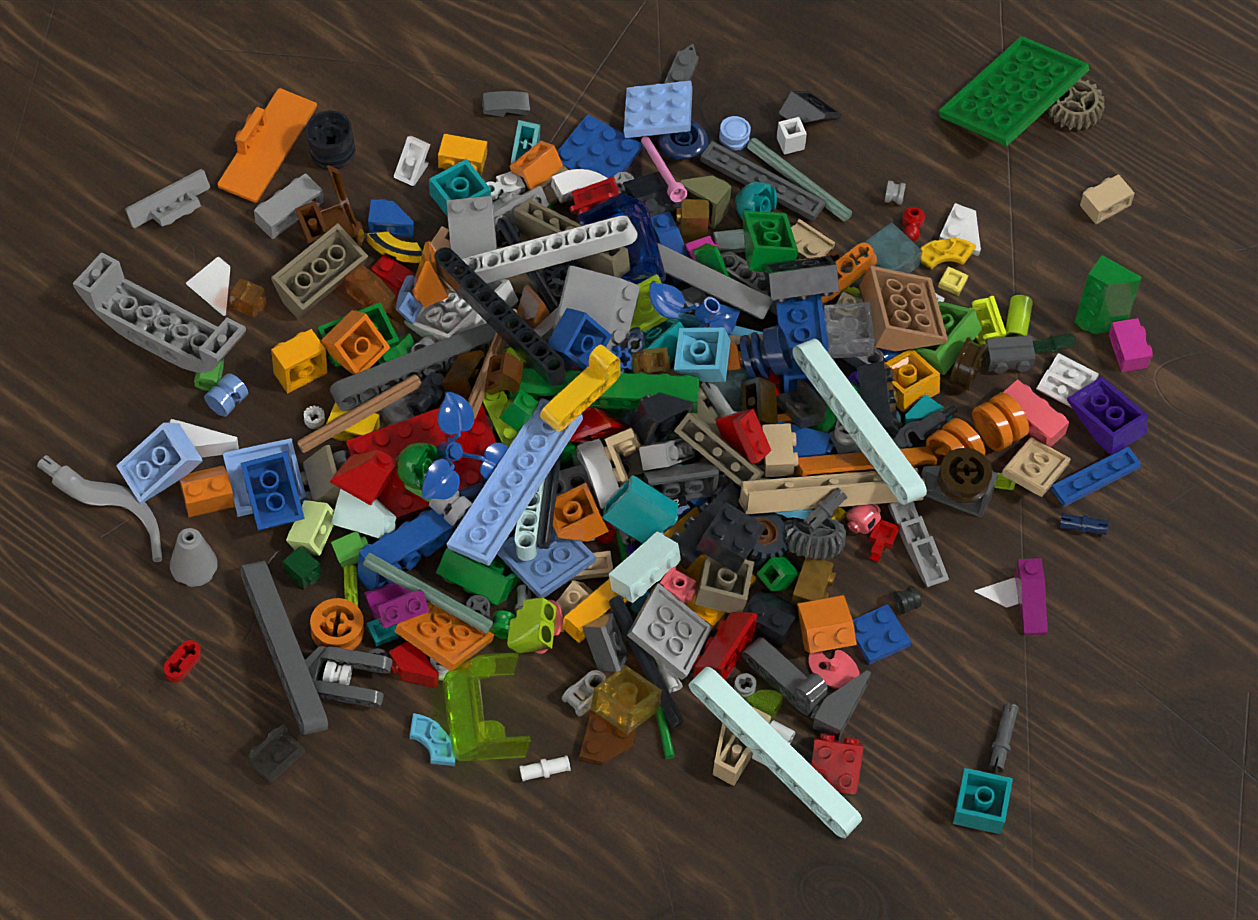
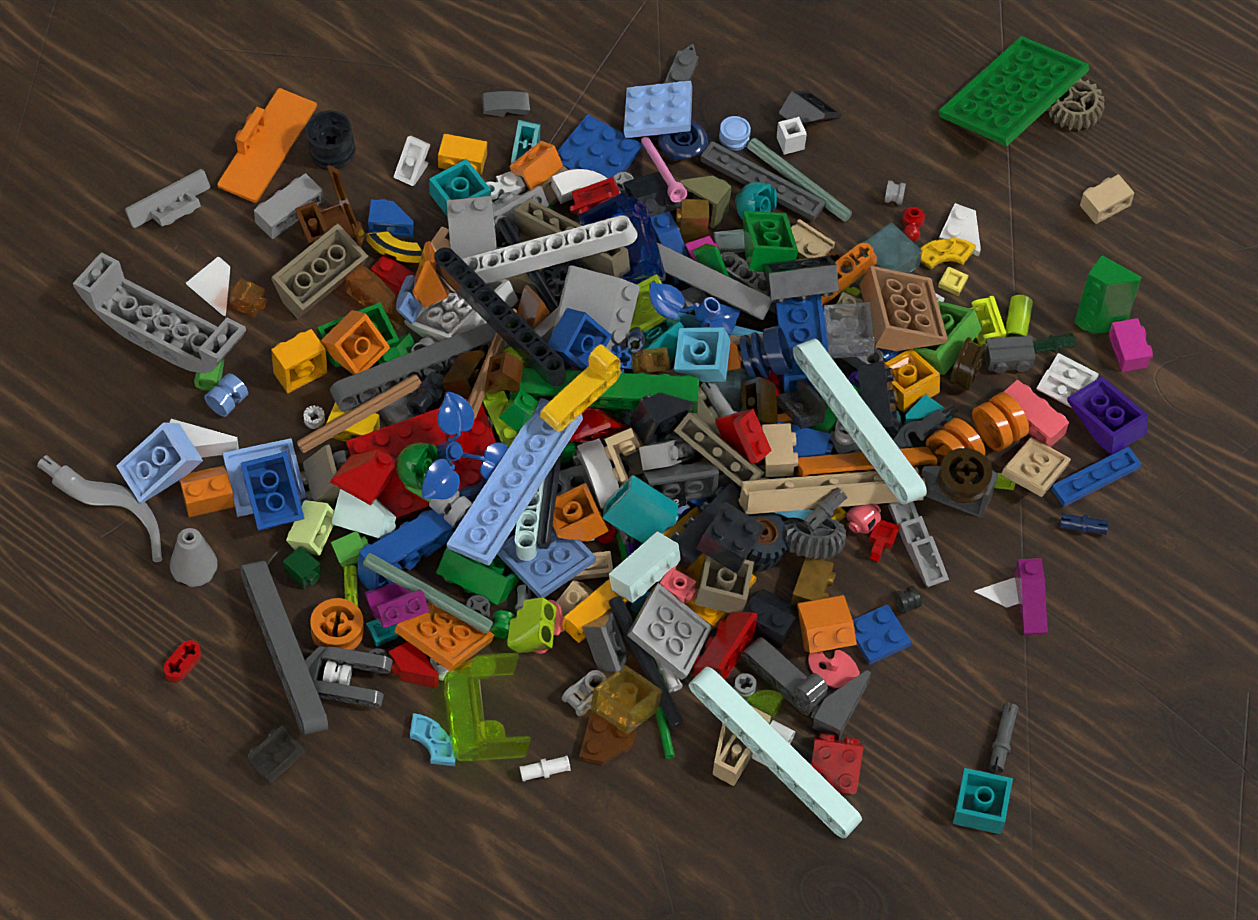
green brick [757,557,800,591] -> none

